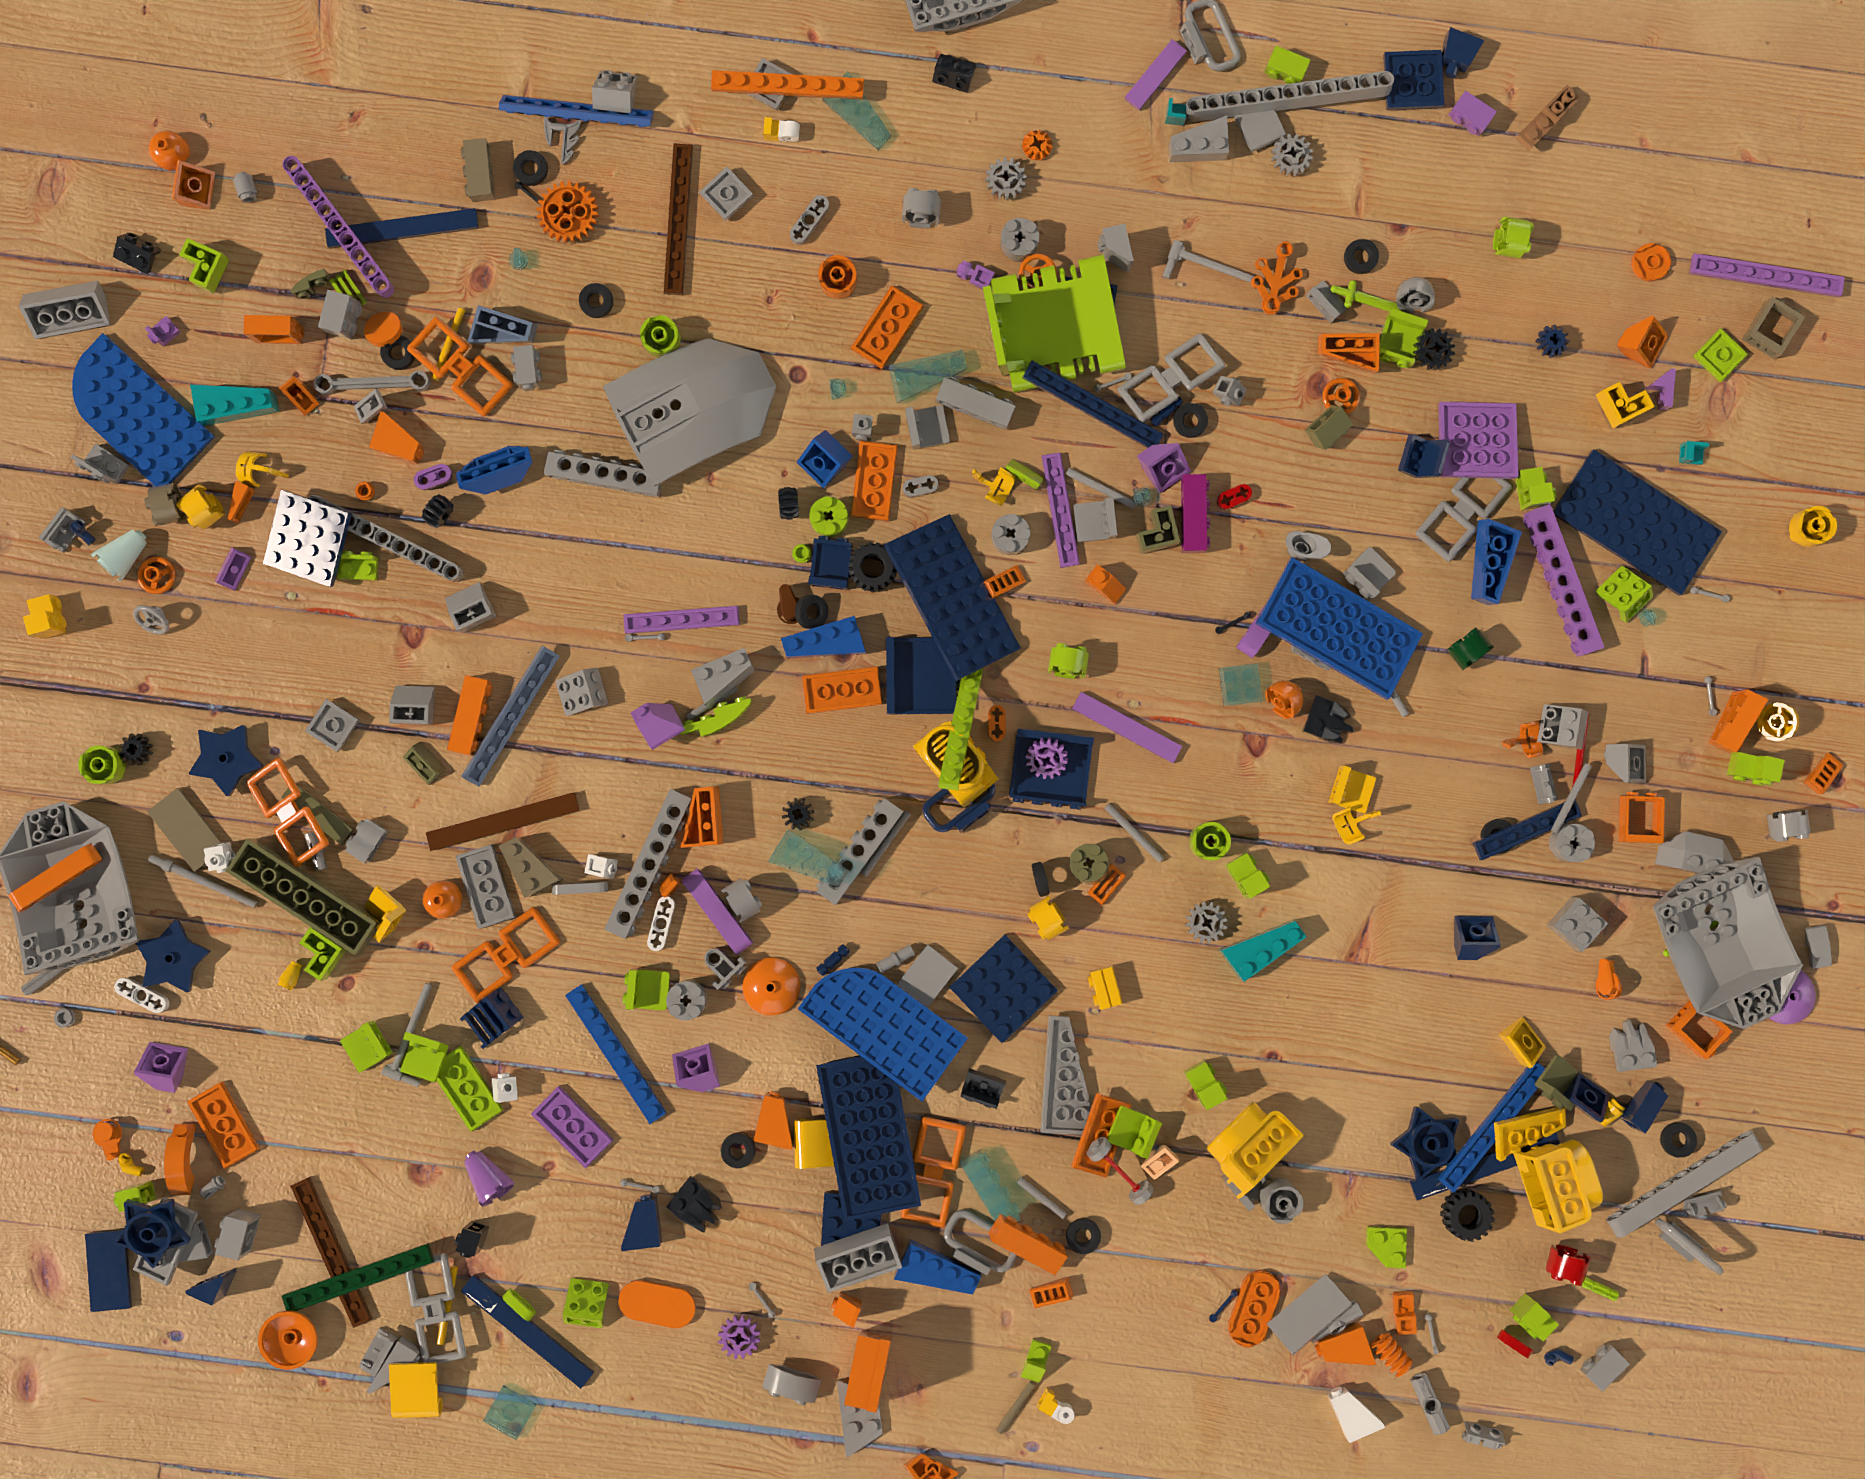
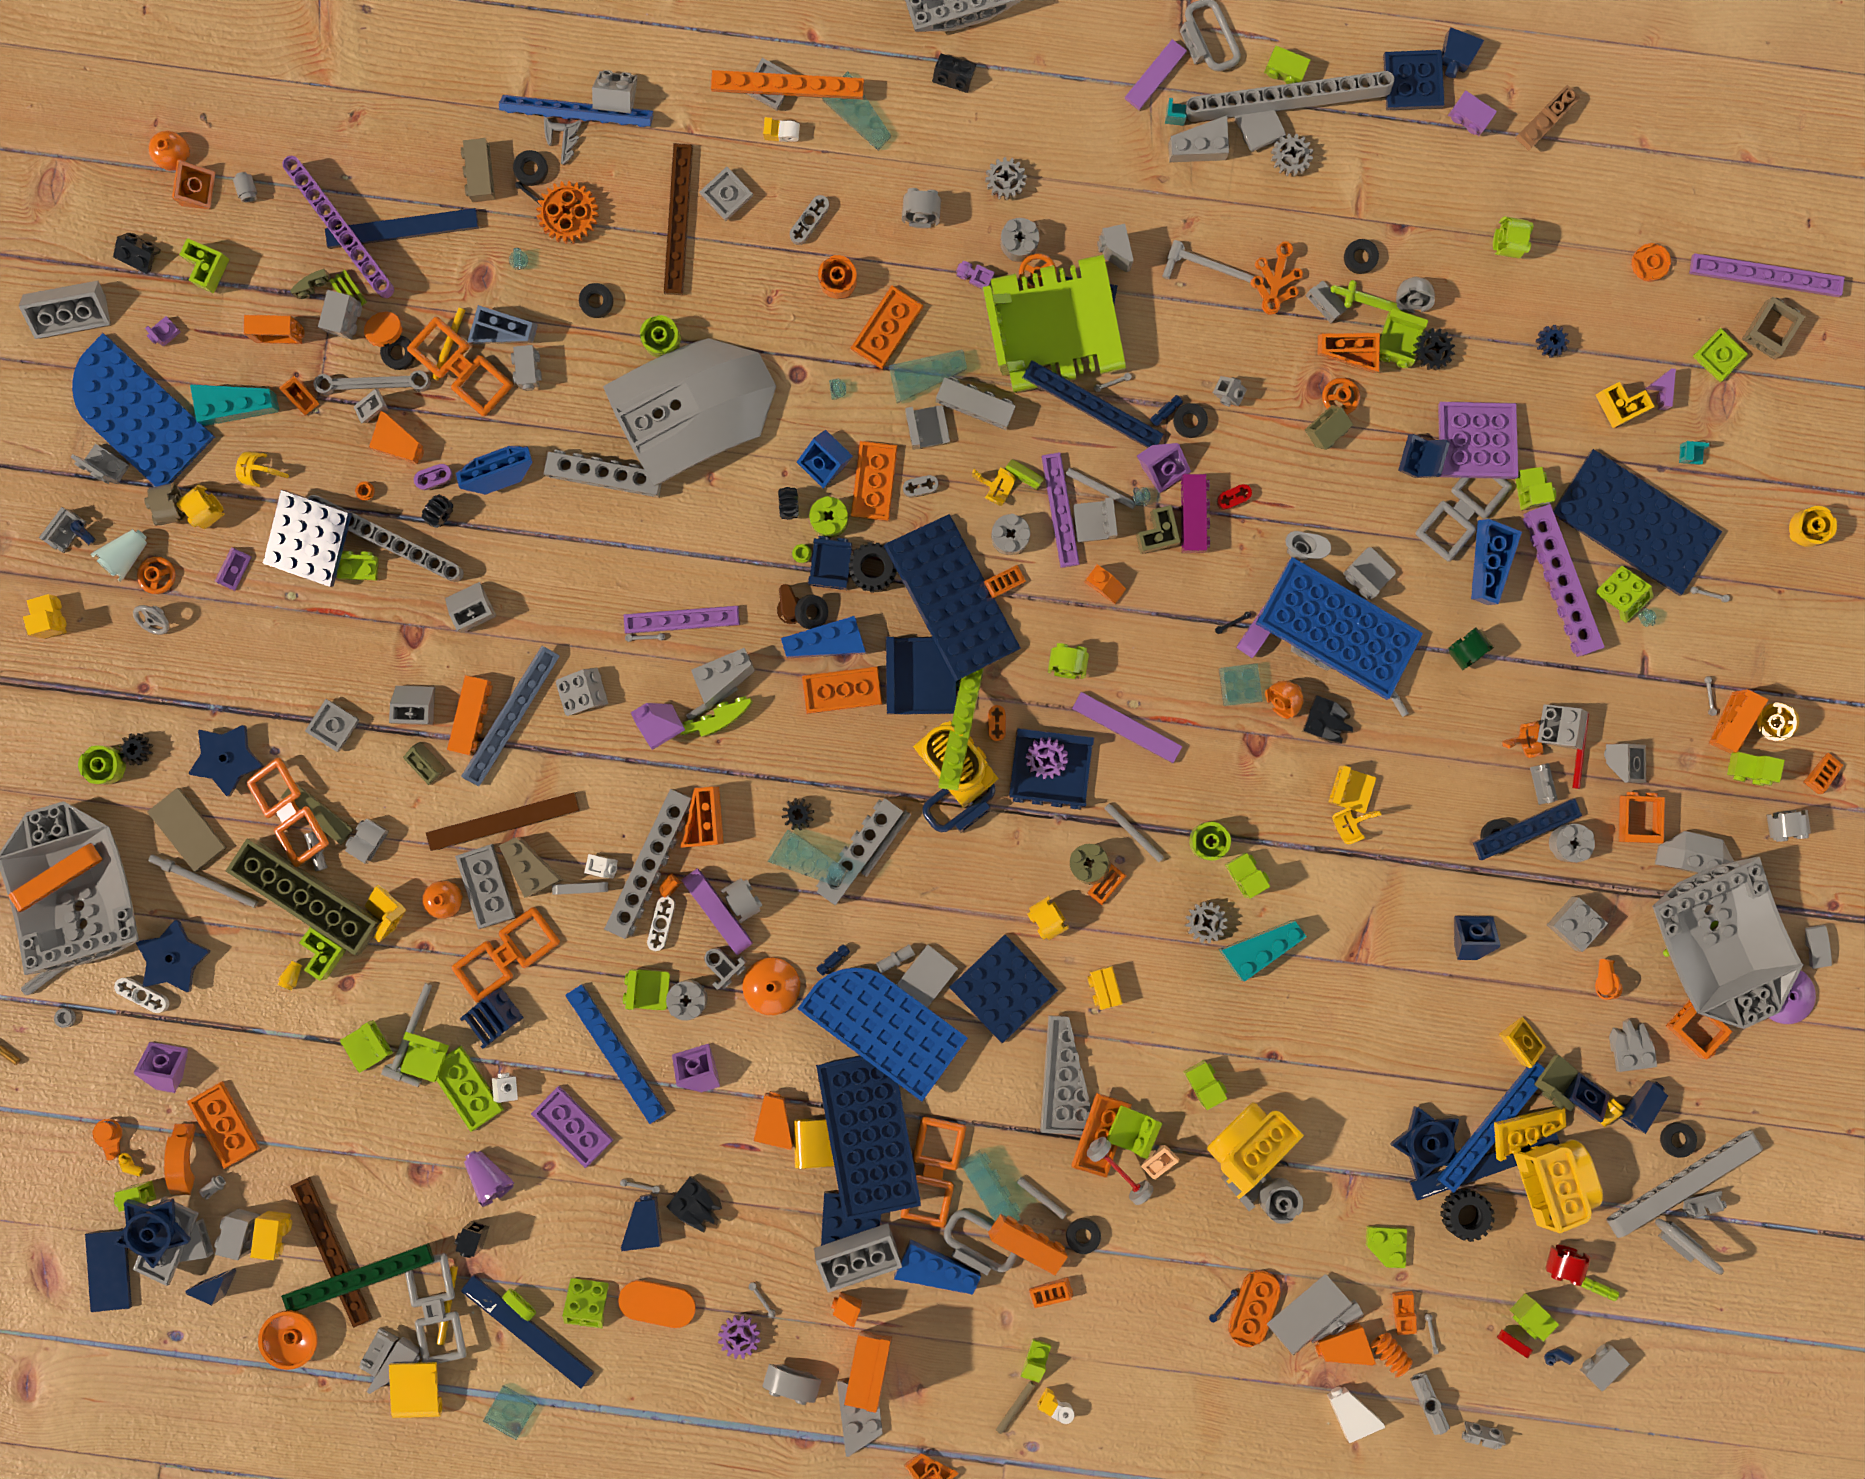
white brick [204,842,235,873] -> none
orange slope [228,481,255,524] -> none
black tyre [721,1133,756,1168] -> none
light grey bracket [852,414,873,441] -> none
black bracket [960,1068,1006,1109] -> none
orange gear [1022,129,1052,160] -> none
black tyre [1032,862,1050,897] -> none
light grey bar [1117,334,1225,422] -> none
light grey bar [1551,763,1592,834] -> none
orange slope [1617,316,1668,369] -> none
none -> yellow brick [250,1211,293,1261]

